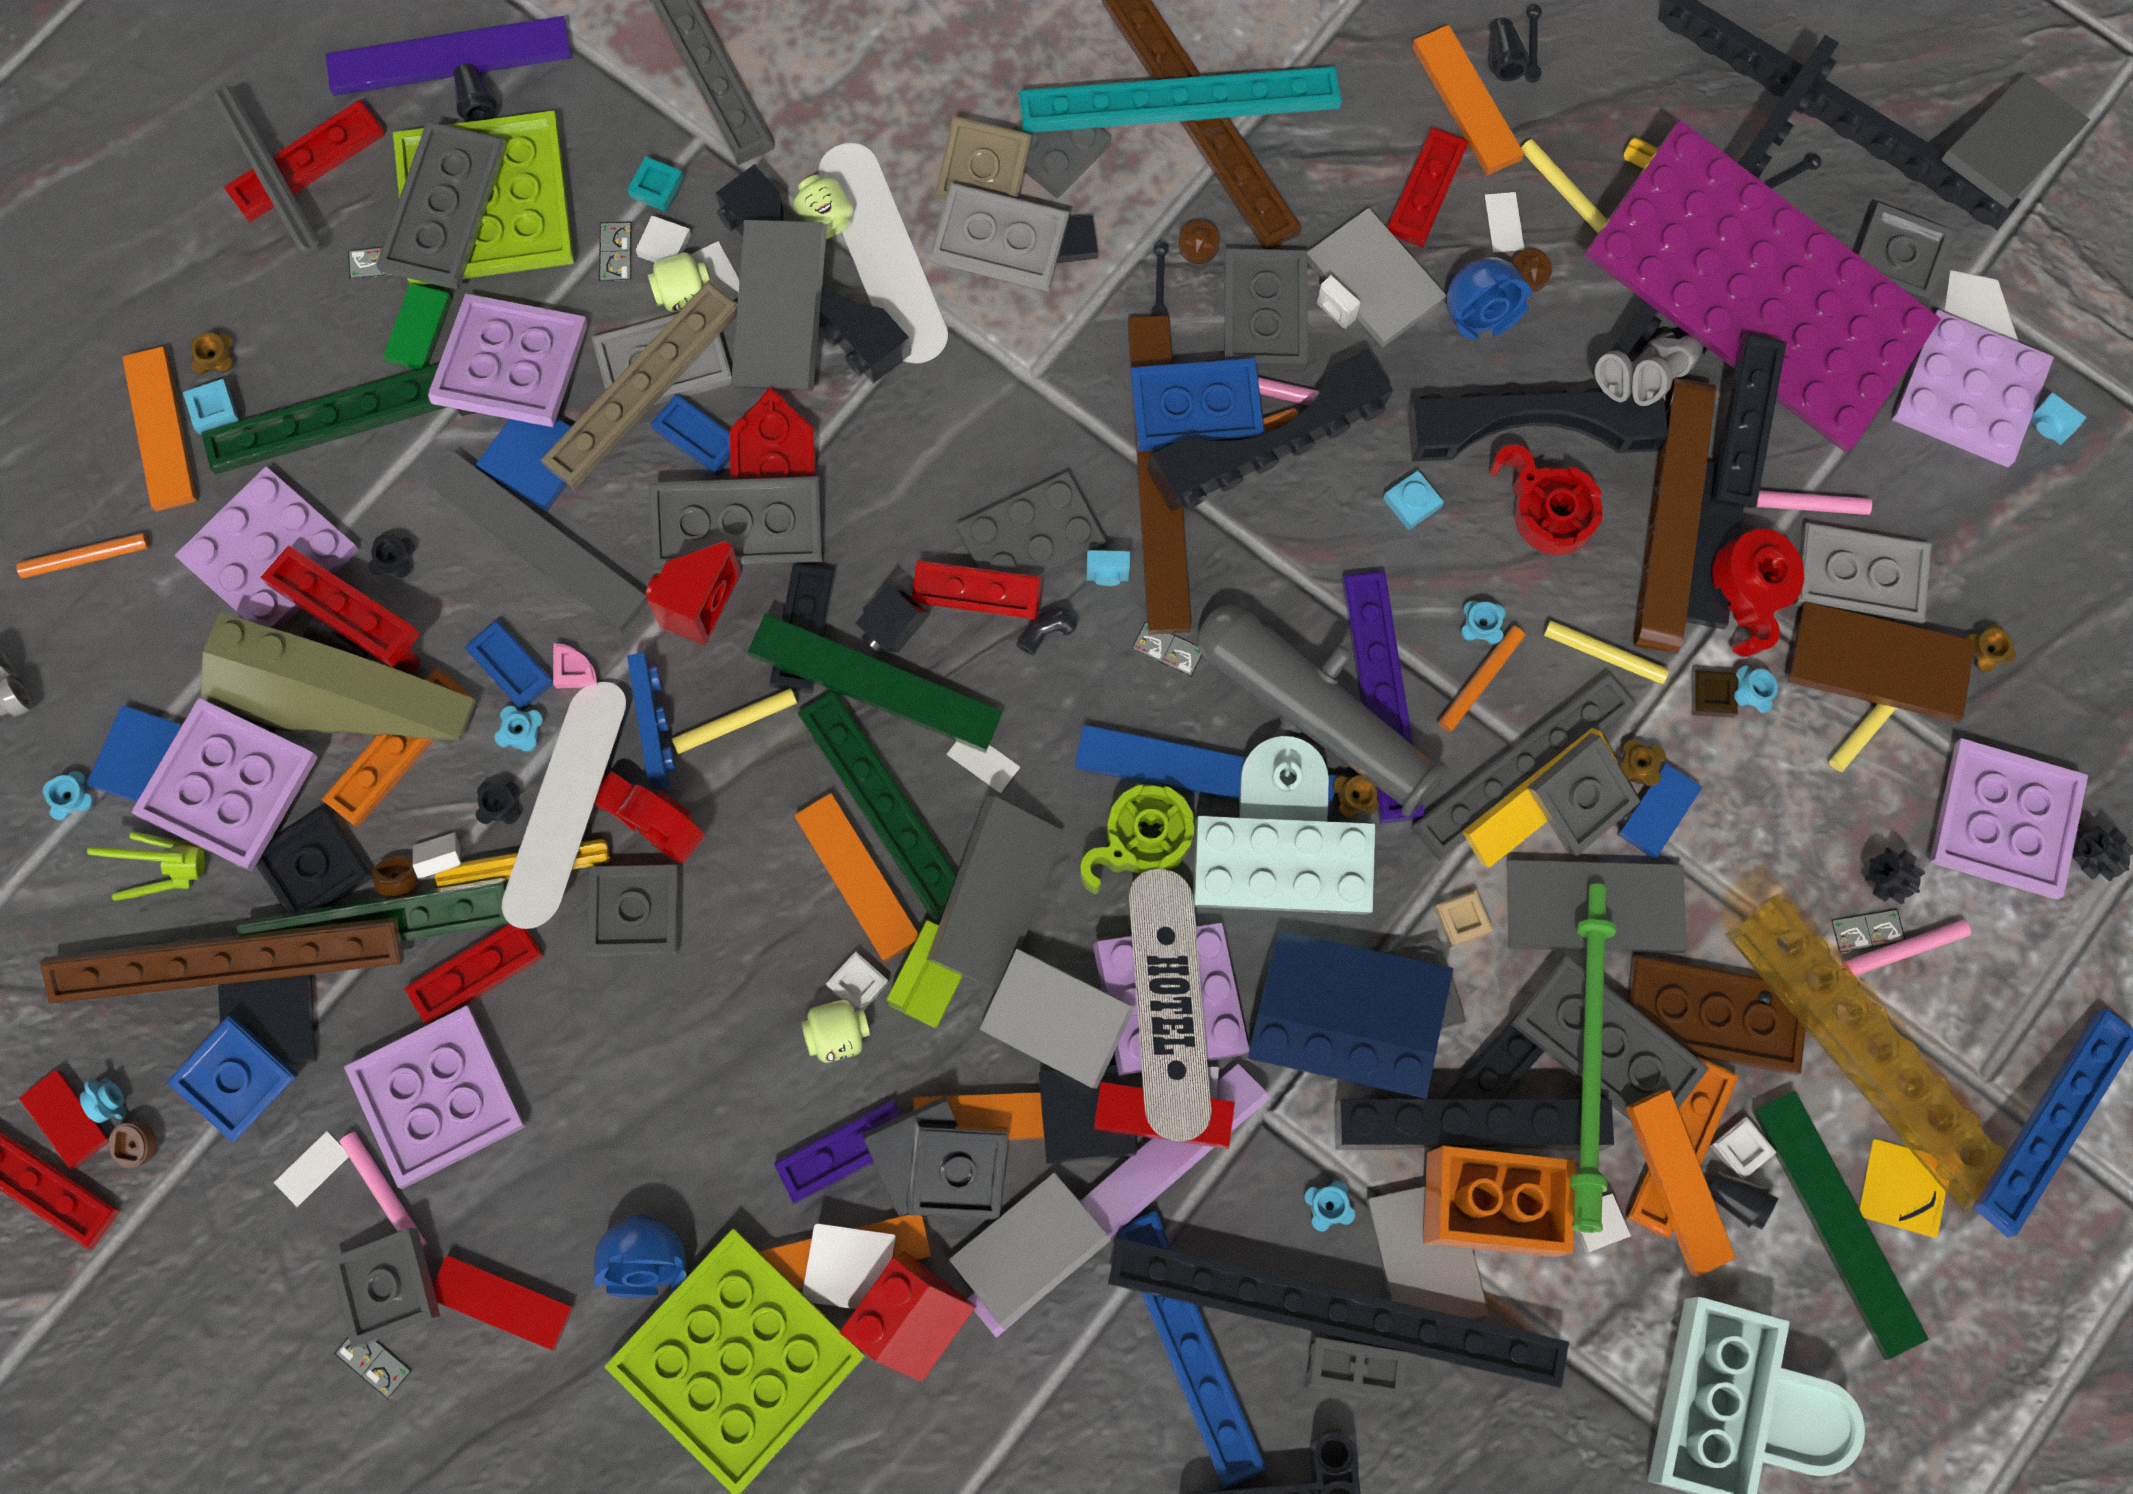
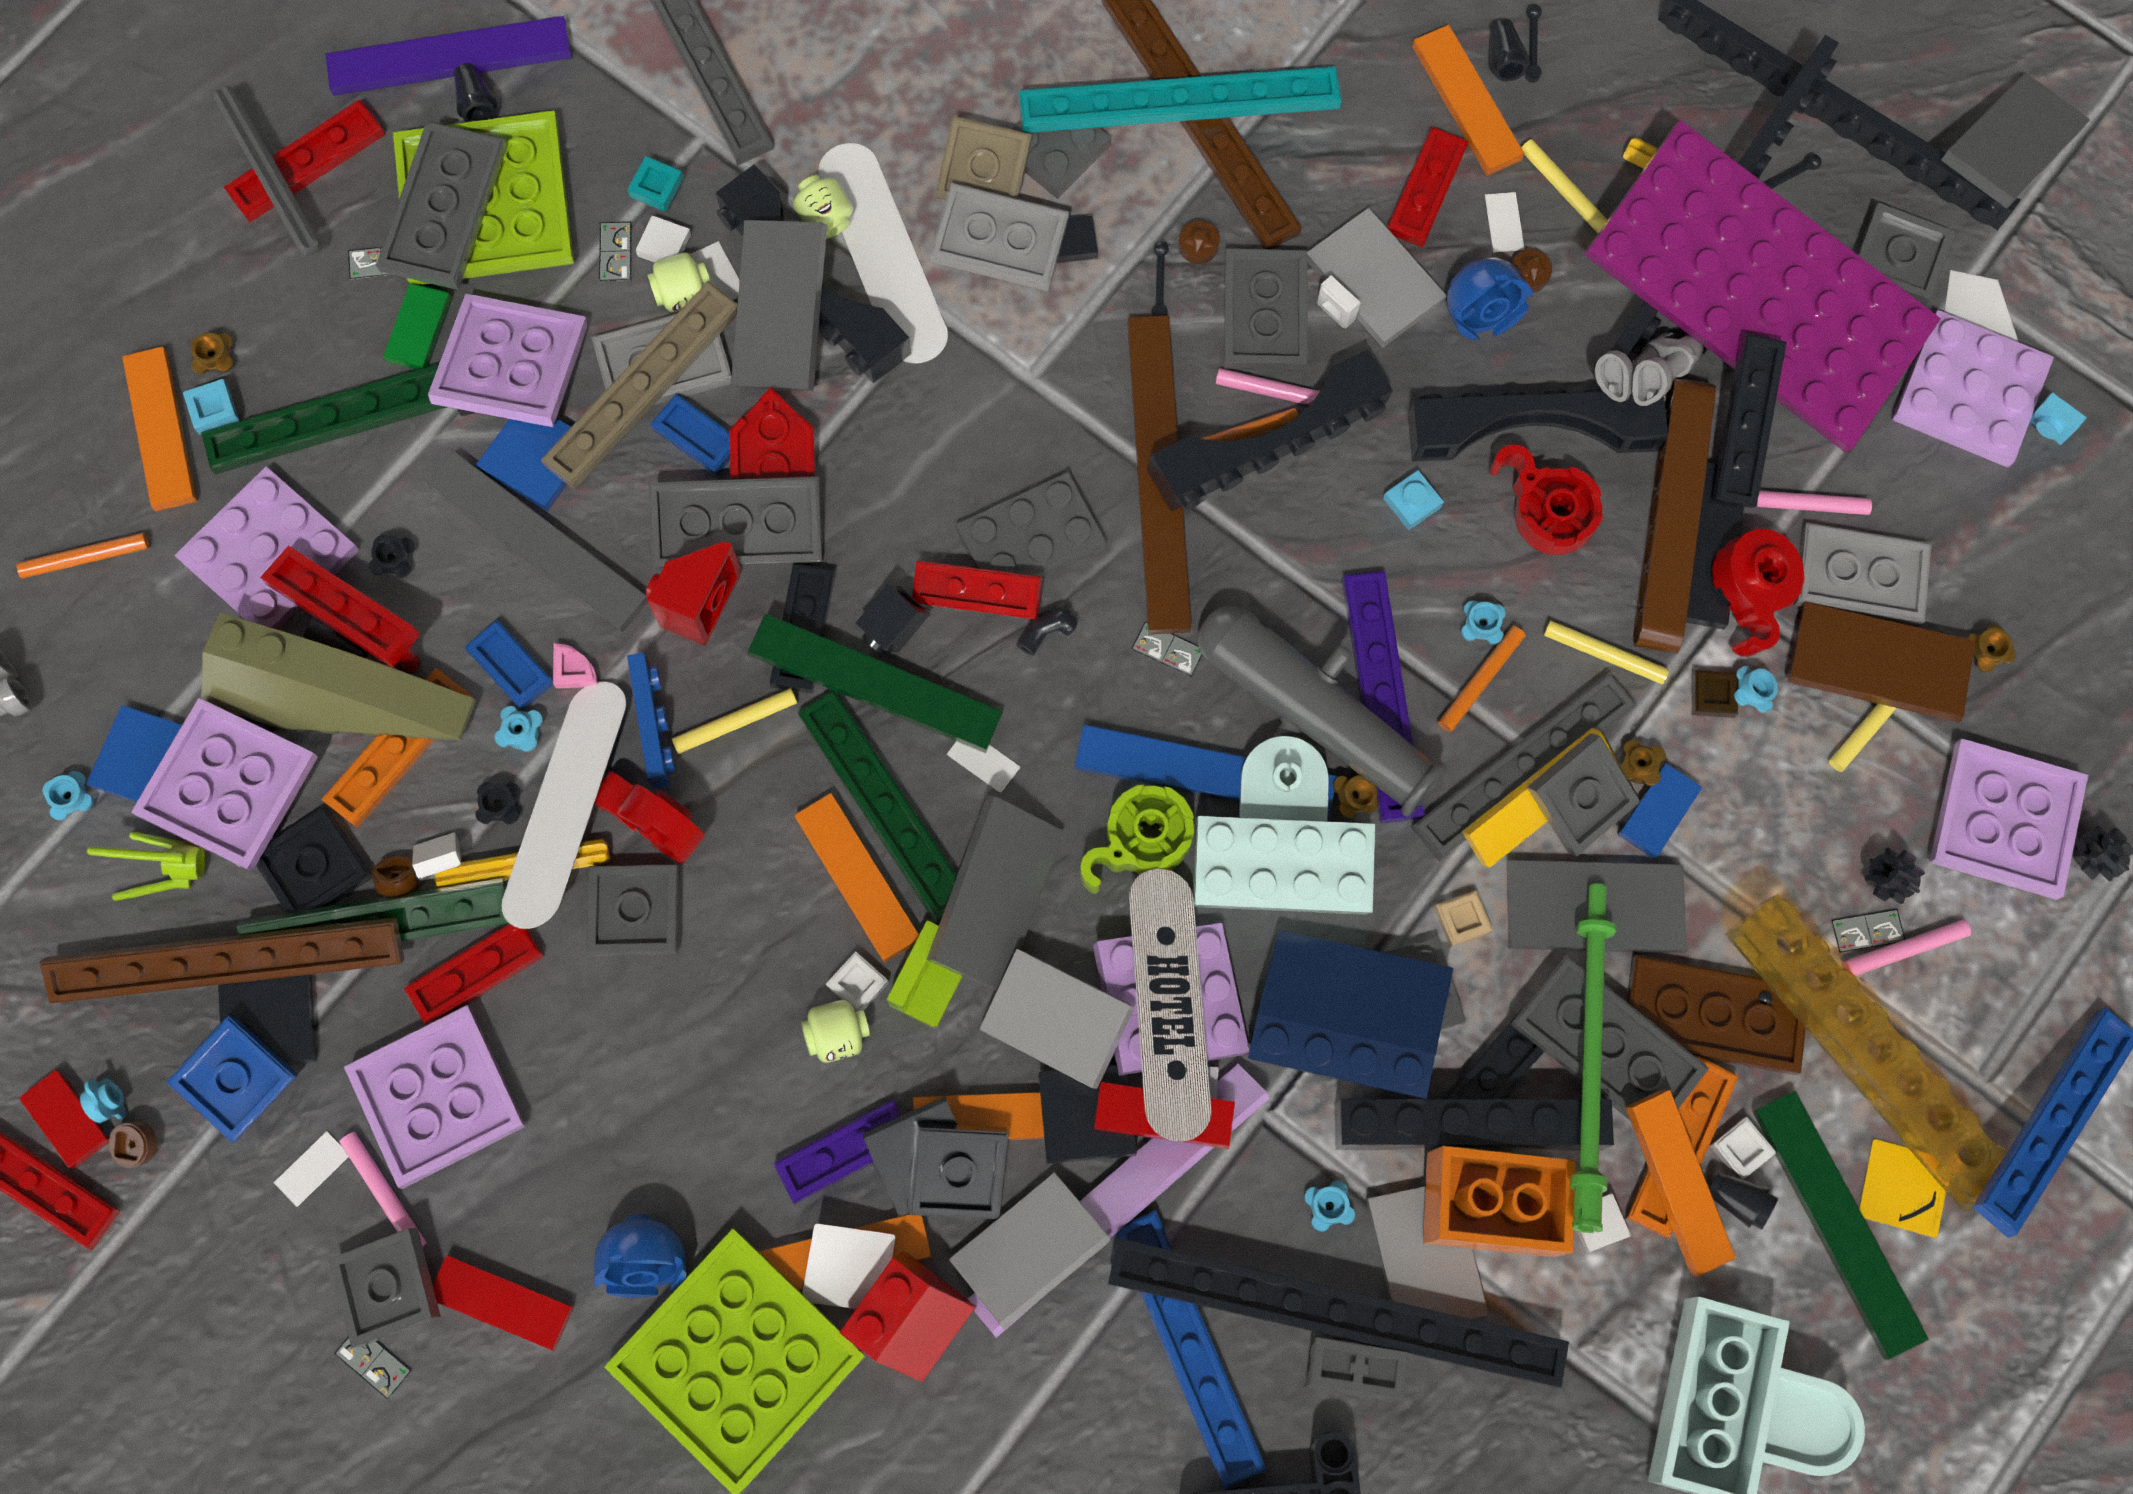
medium azure plate [1086,550,1130,586] -> none
blue plate [1130,358,1264,452] -> none

